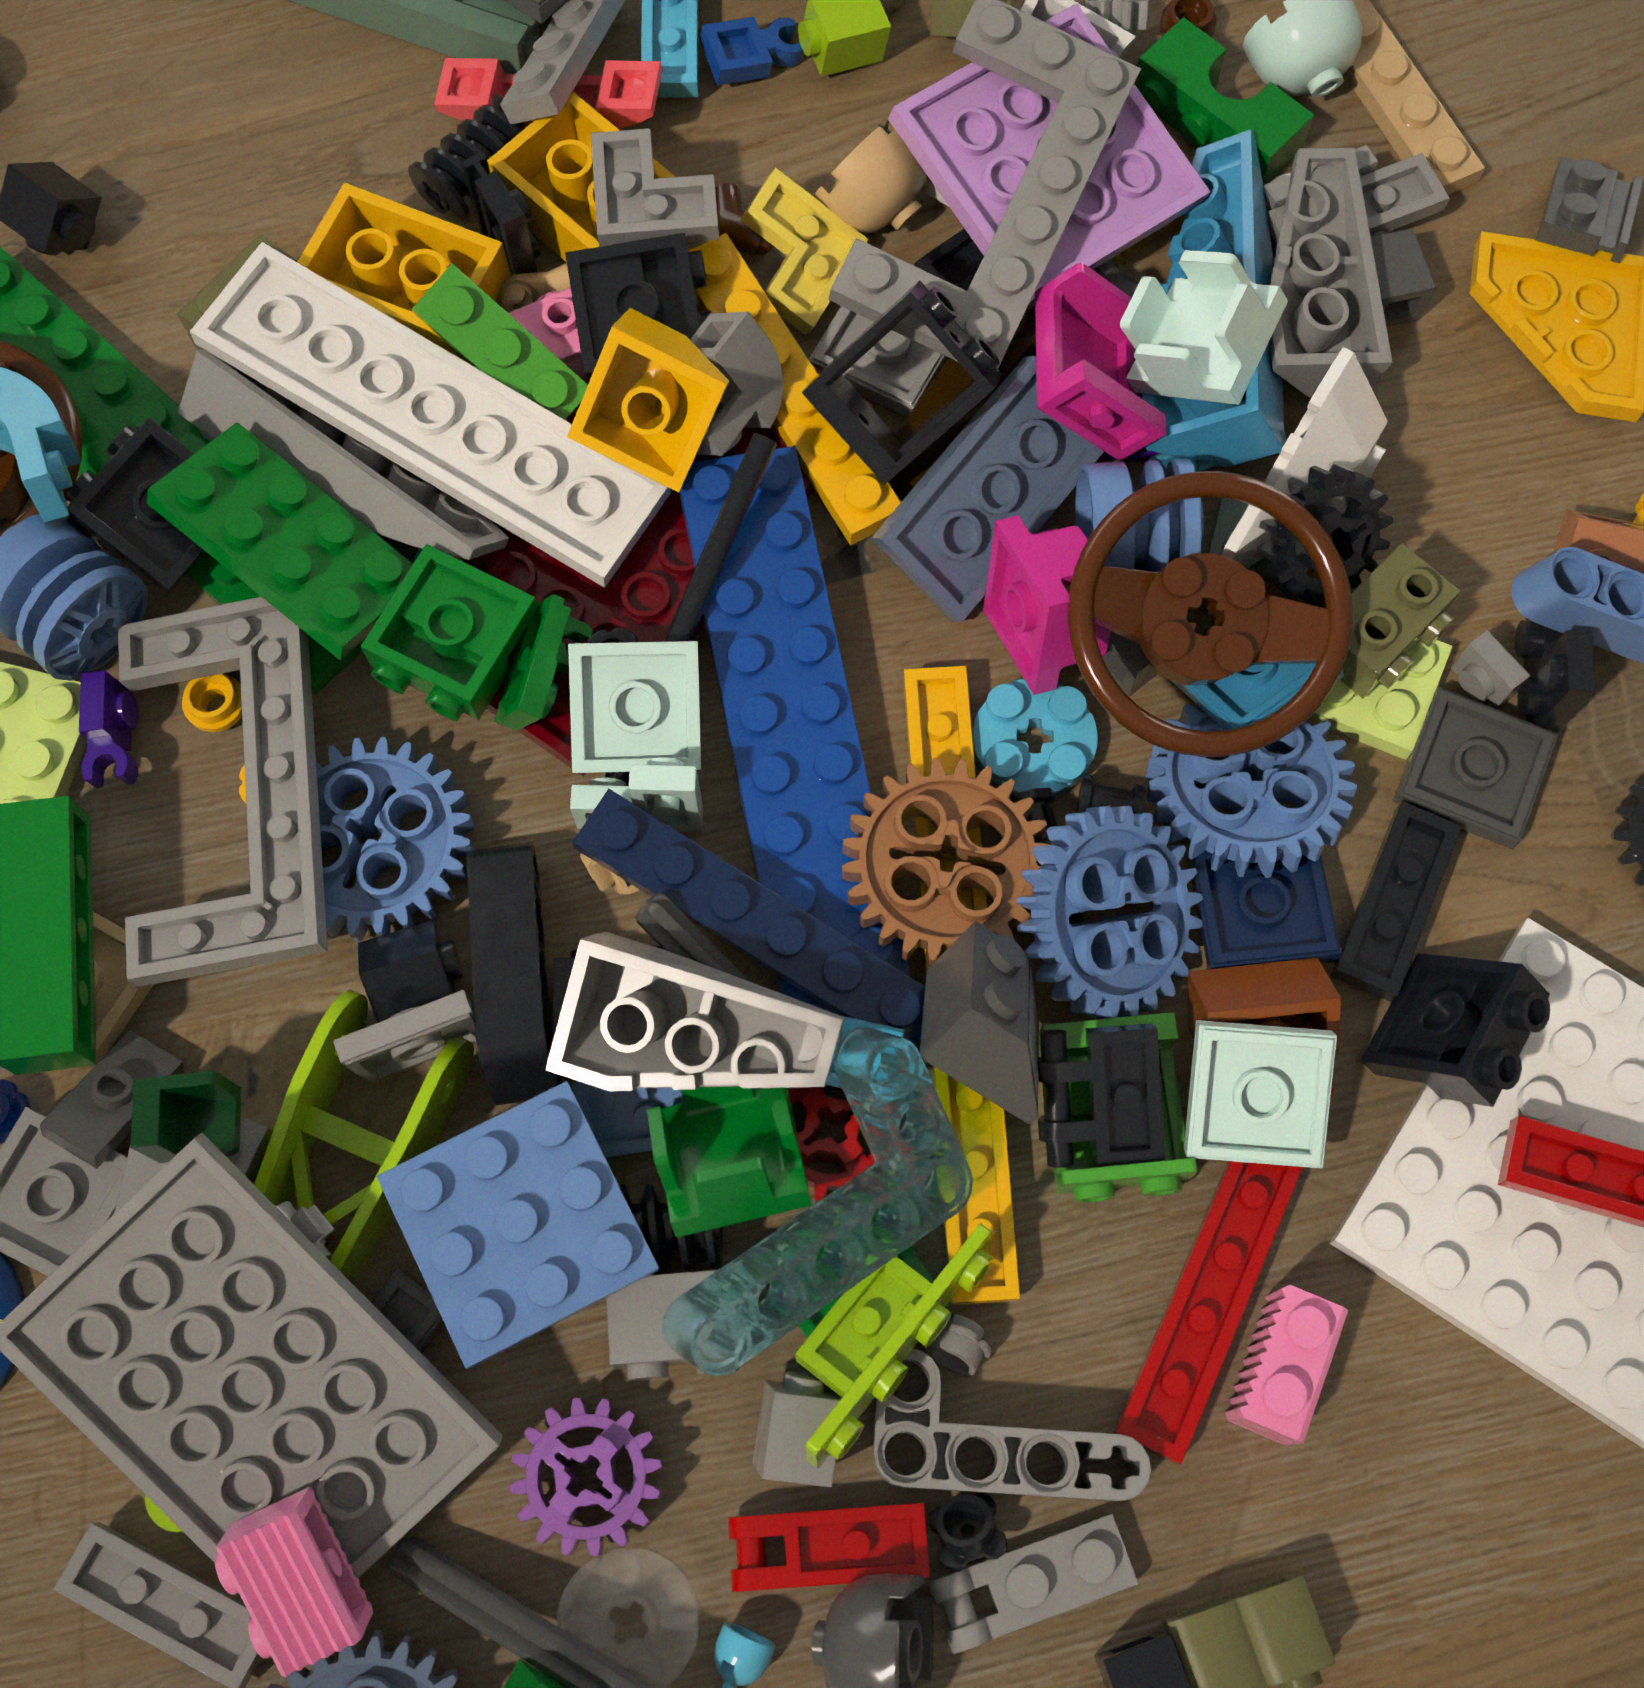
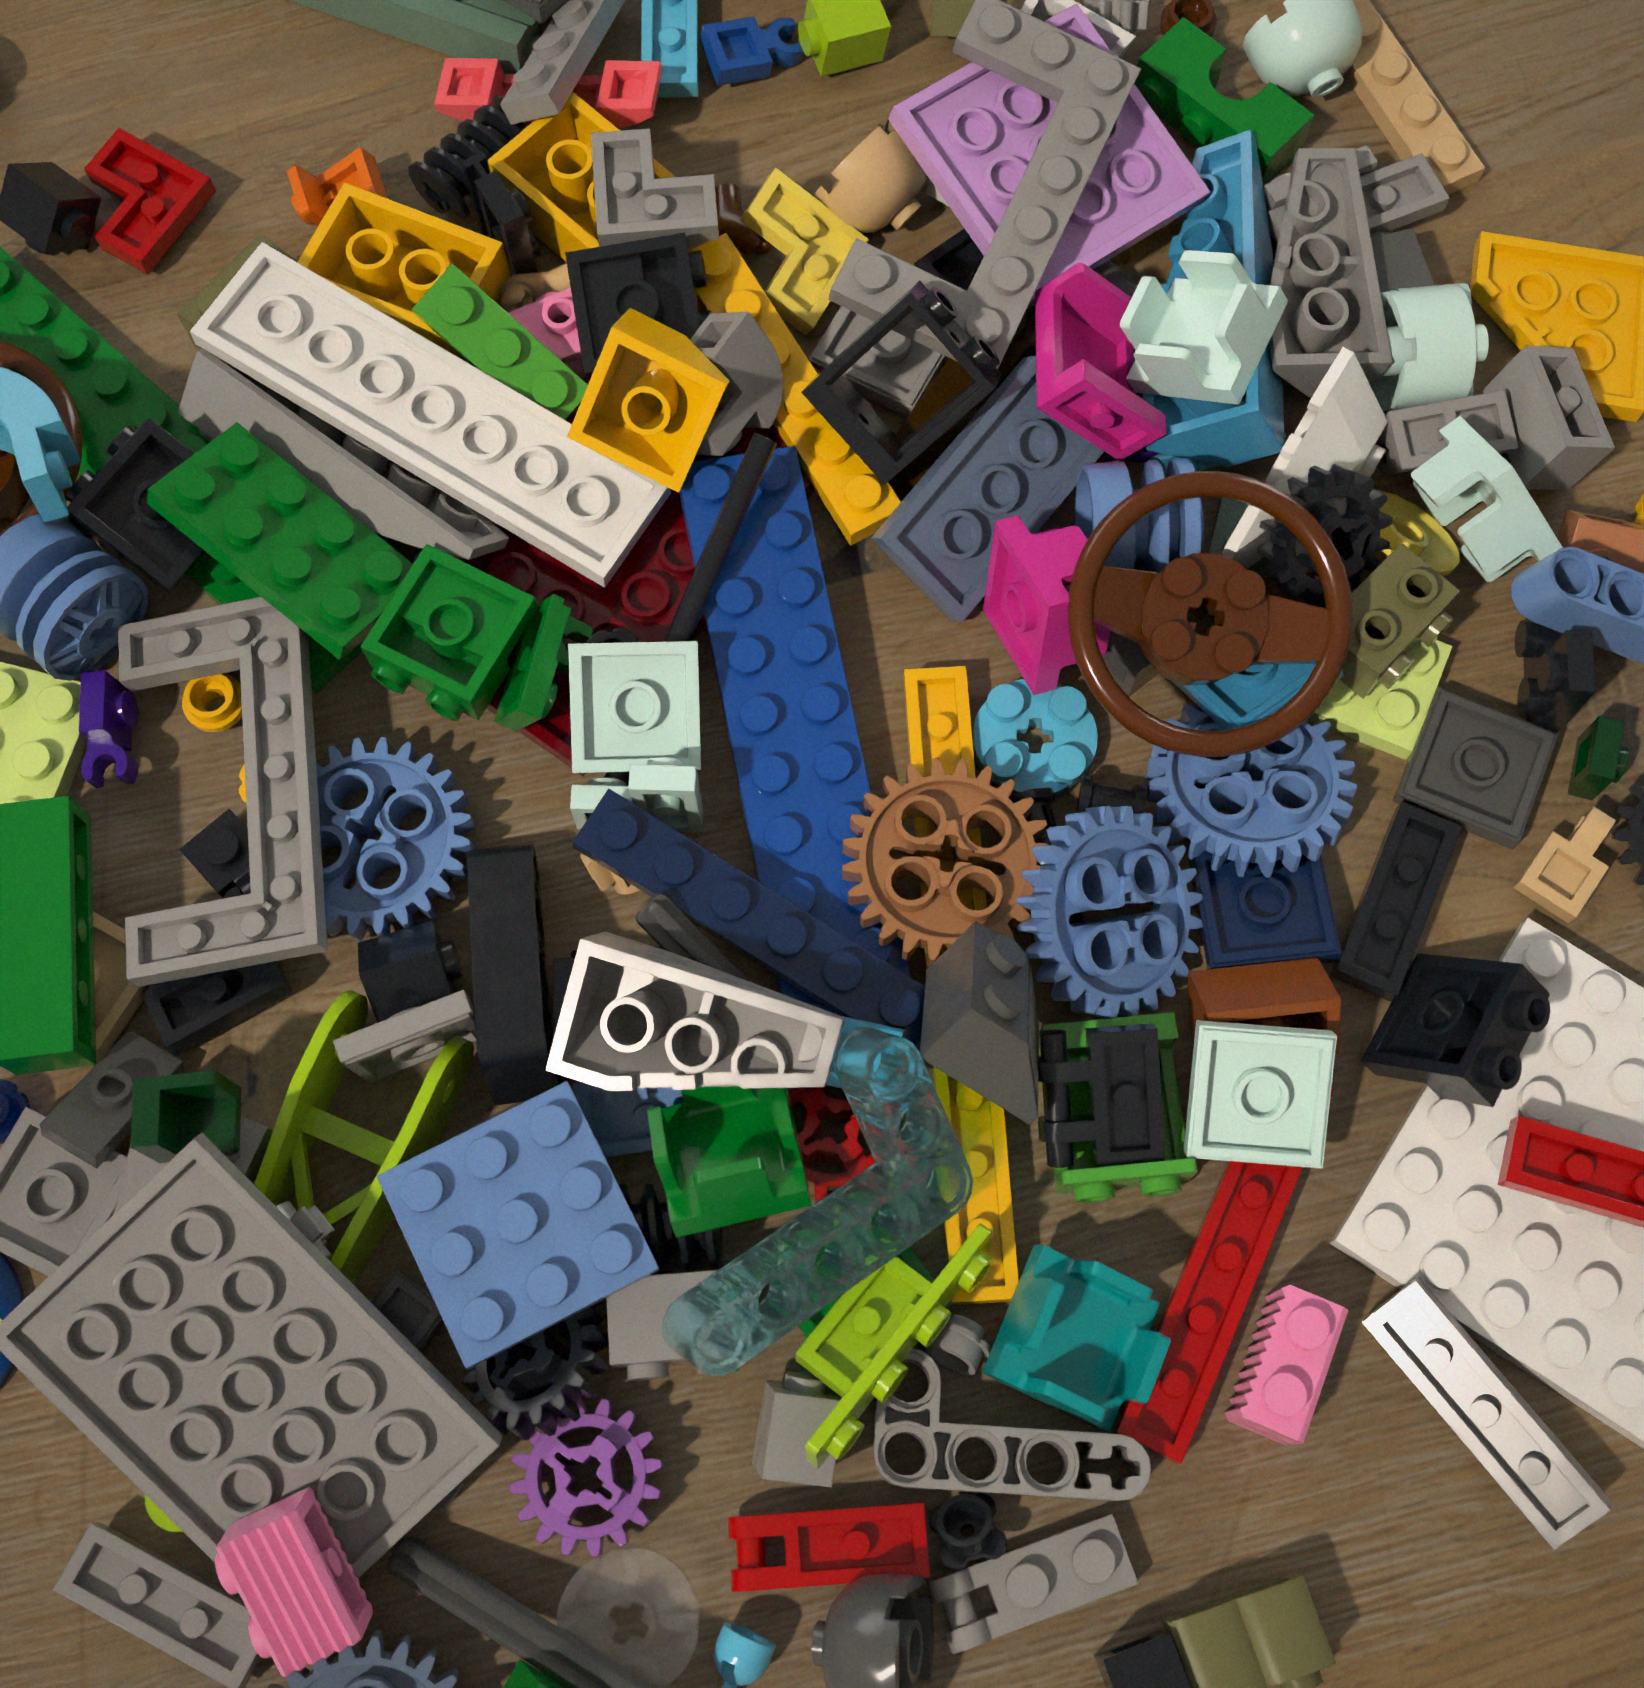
light grey plate [1451,630,1530,710] -> none
dark grey plate [1535,156,1643,263] -> none
none -> red plate [84,128,216,275]
none -> black wing [142,886,293,1056]
none -> black plate [179,809,251,898]
none -> orange bracket [287,147,388,226]
none -> black gear [462,1307,610,1440]
none -> teal panel [982,1245,1171,1432]
none -> plate [1362,1276,1612,1550]
none -> light aqua brick [1372,283,1489,411]
none -> light yellow dish [1374,490,1460,576]
none -> light grey hinge [1376,390,1518,476]
none -> light aqua panel [1411,416,1563,582]
none -> light grey brick [1482,346,1615,490]
none -> tan plate [1513,806,1616,923]
none -> dark green plate [1567,716,1628,801]

